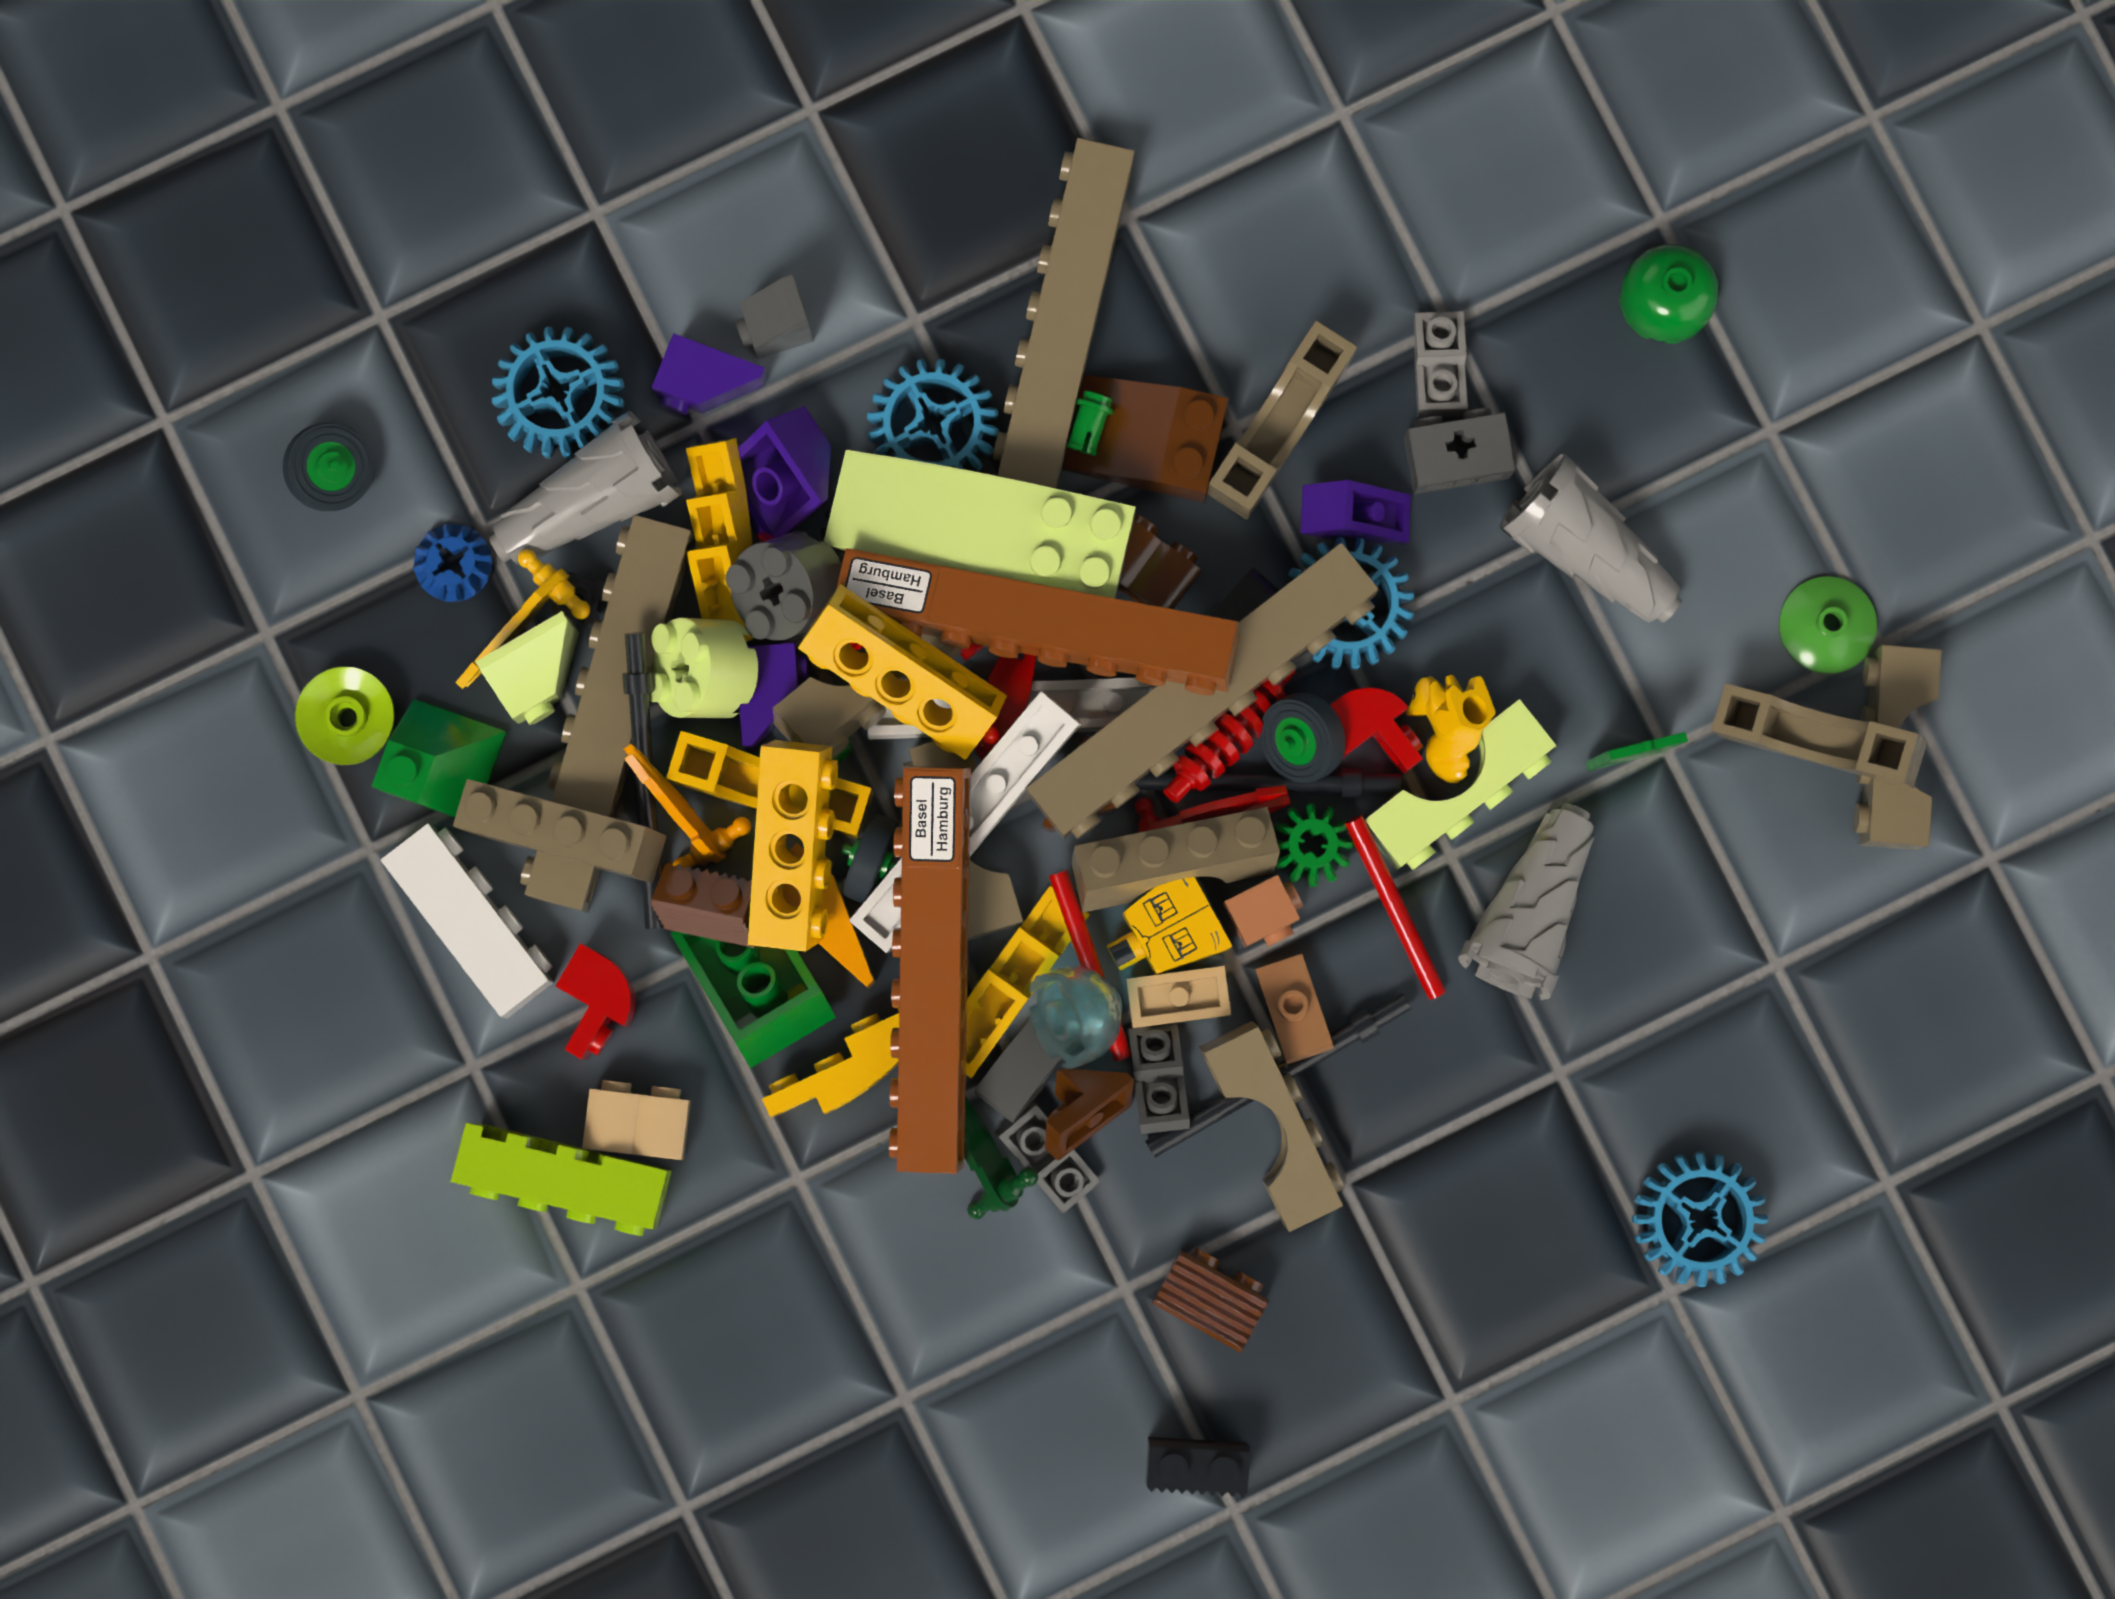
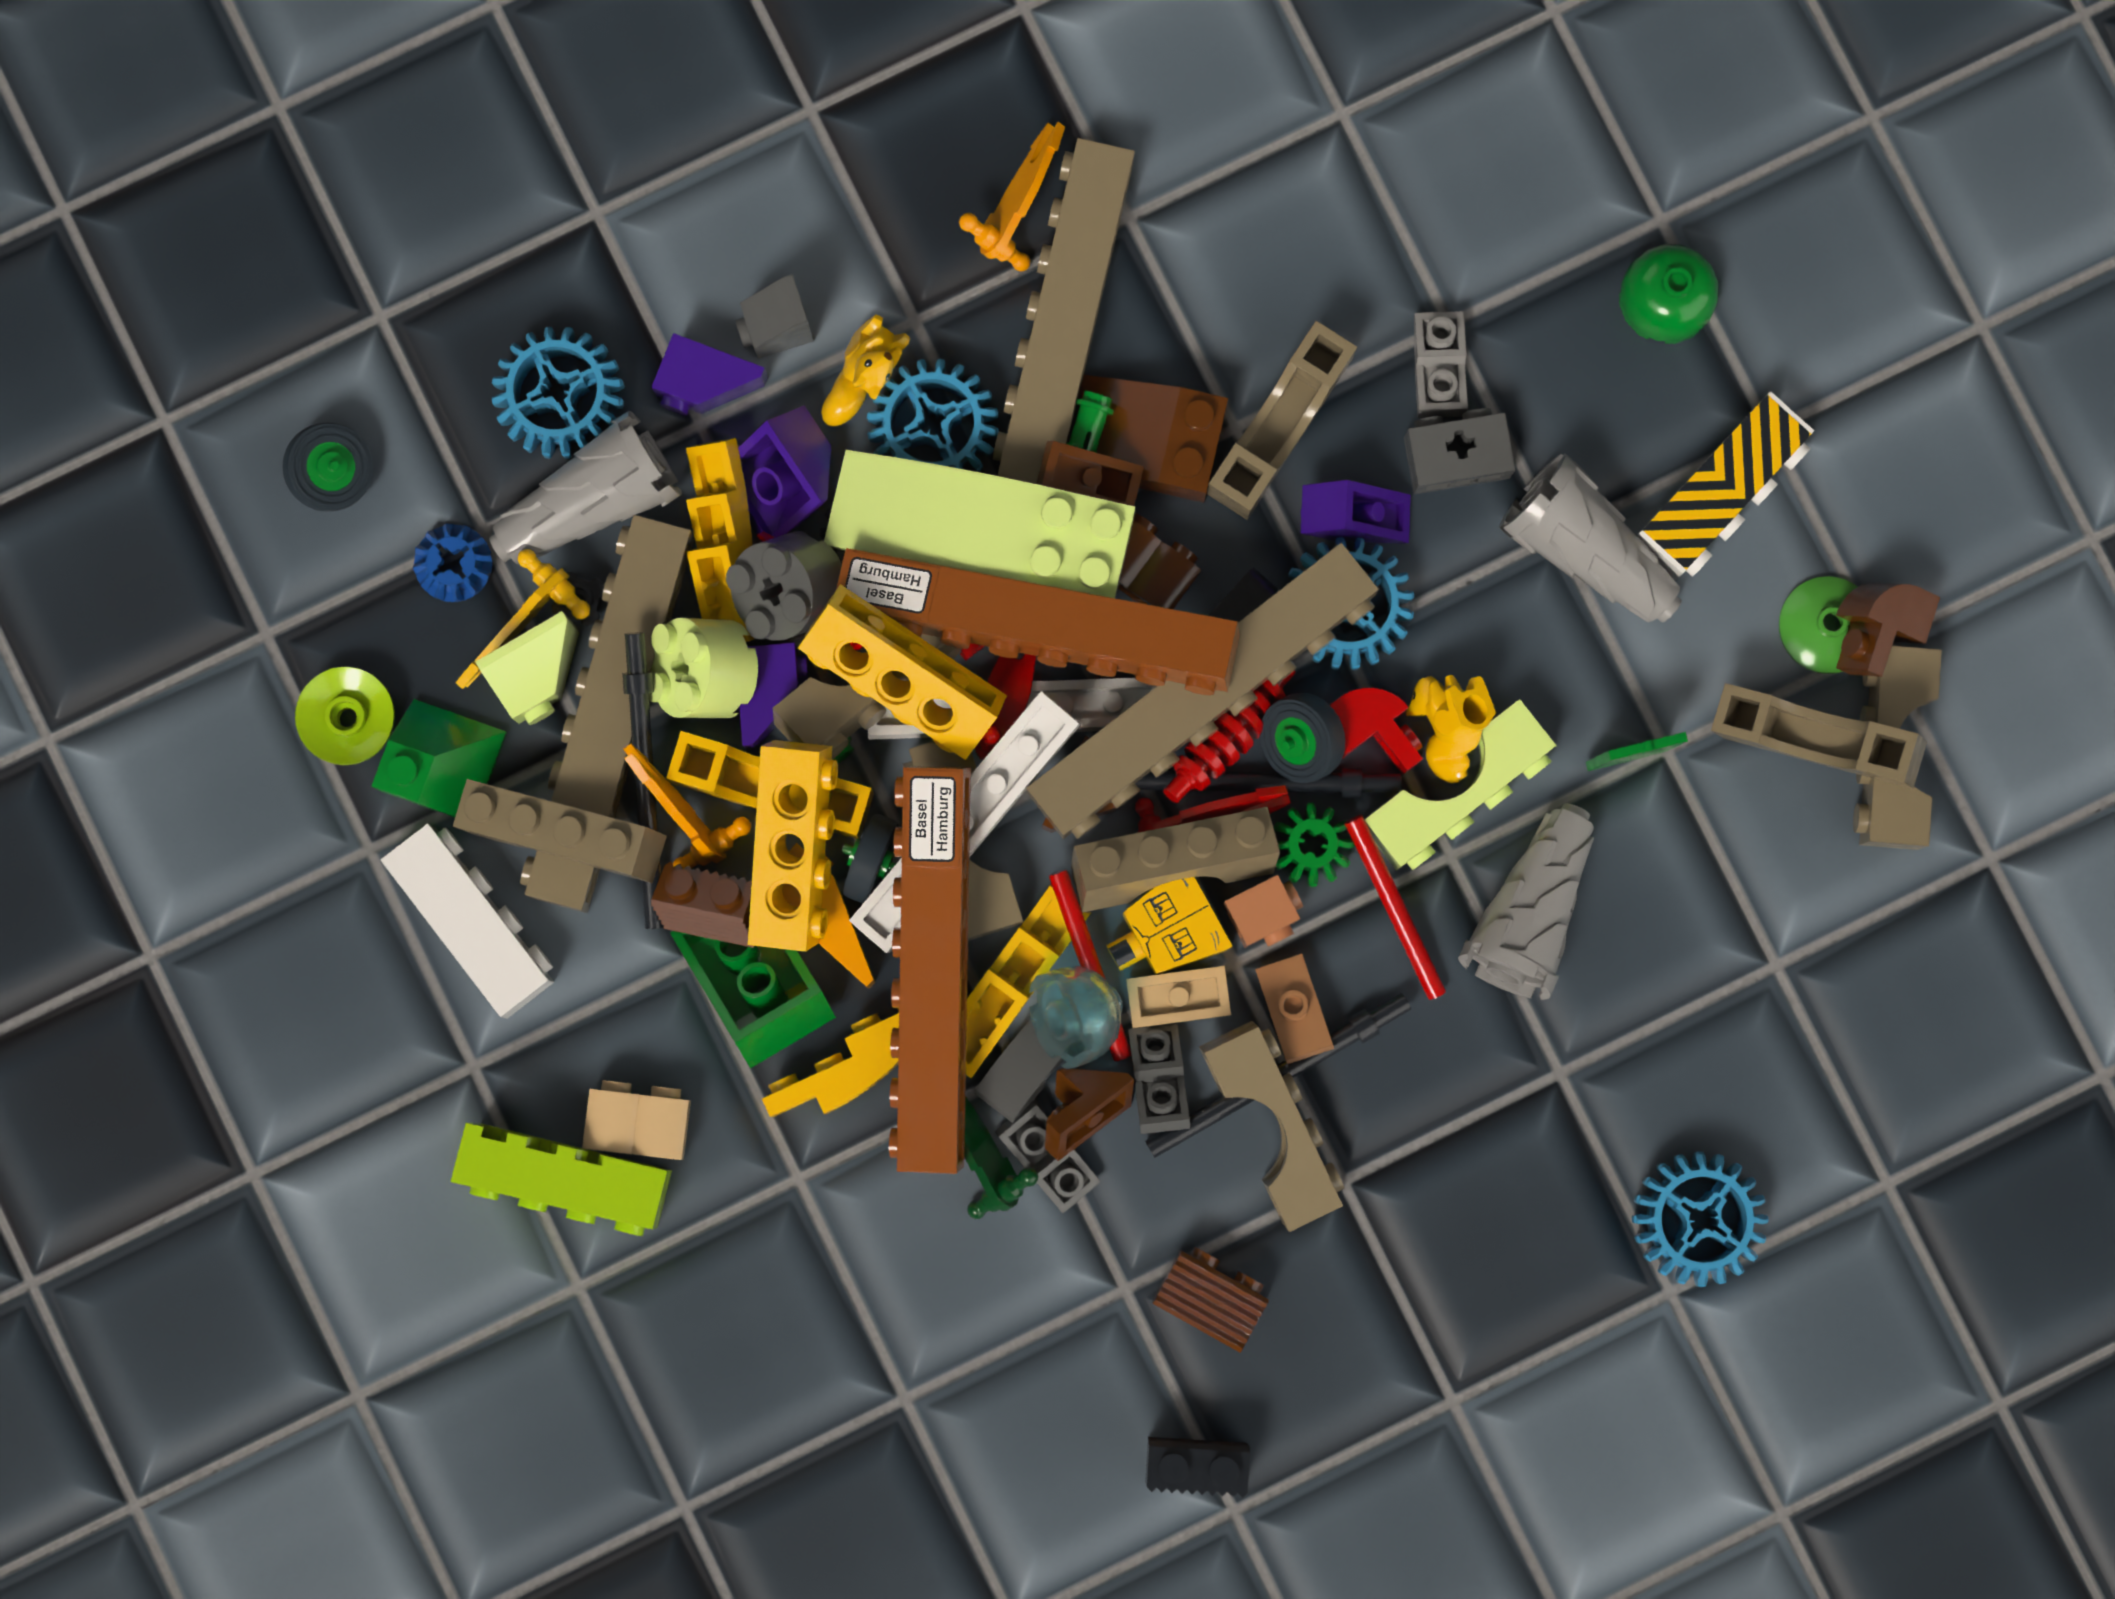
red brick [555,943,636,1060] -> none
none -> yellow animal [821,314,910,427]
none -> light orange piece [959,122,1065,272]
none -> reddish brown slope [1036,440,1144,506]
none -> brick [1637,391,1814,581]
none -> reddish brown brick [1836,583,1940,677]

